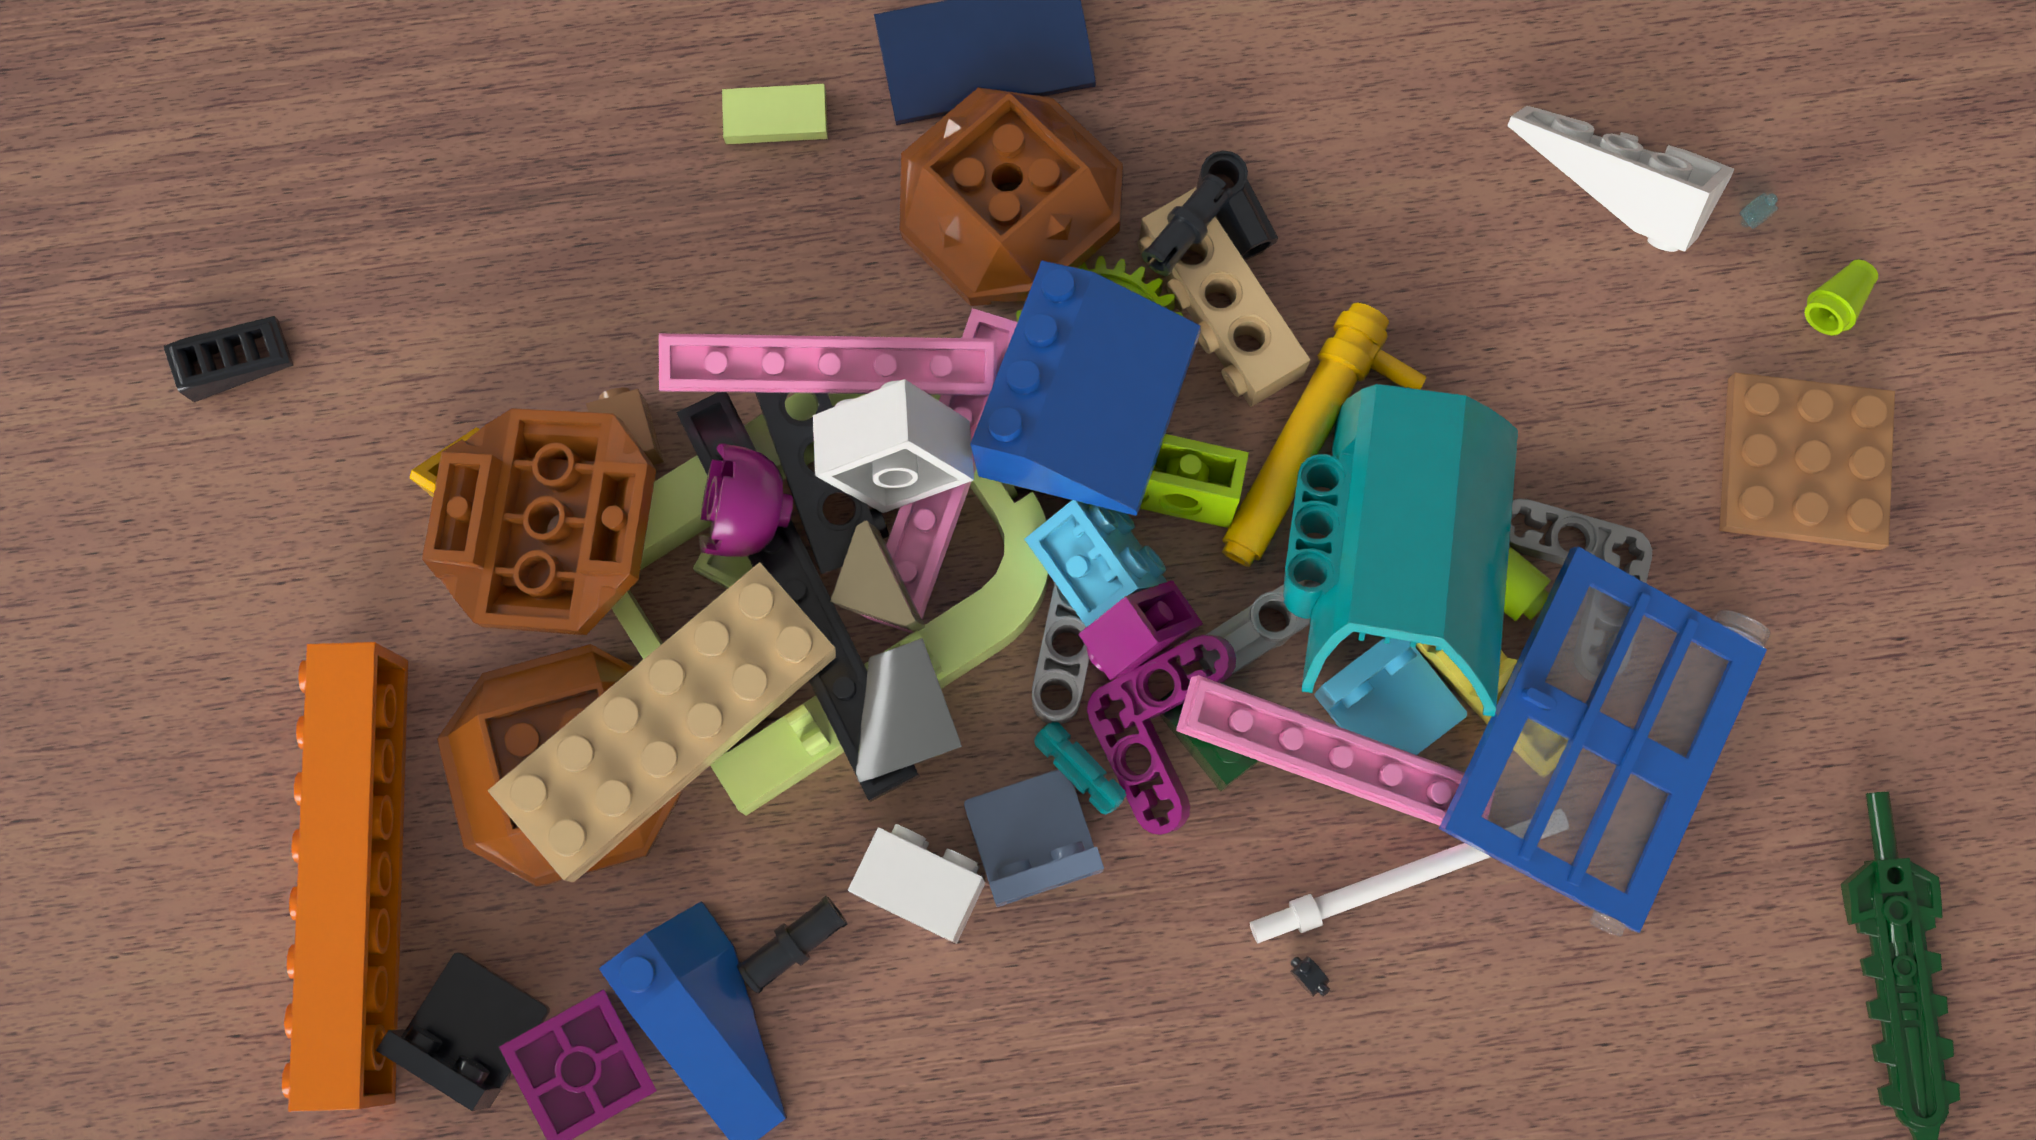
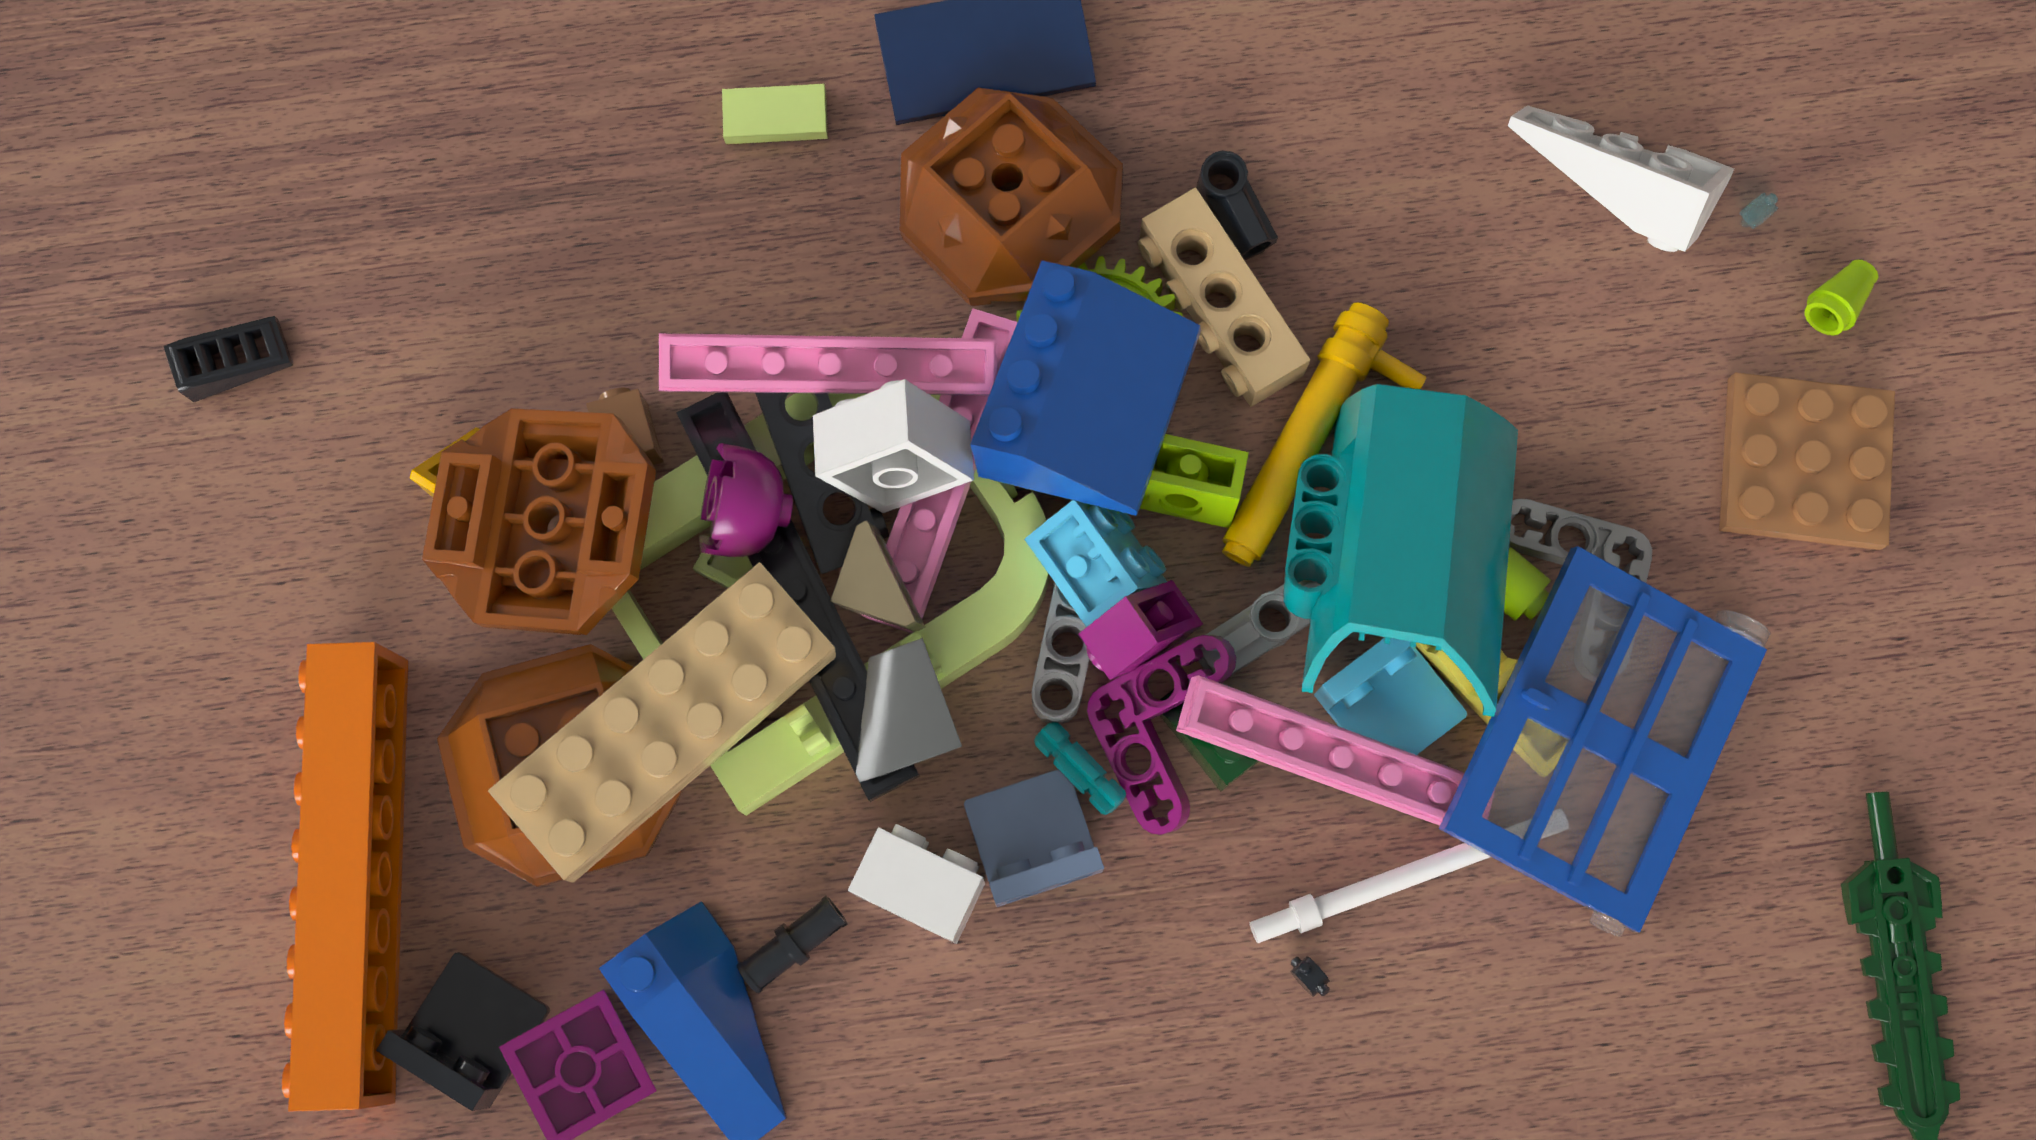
black pin [1142,174,1233,276] -> none

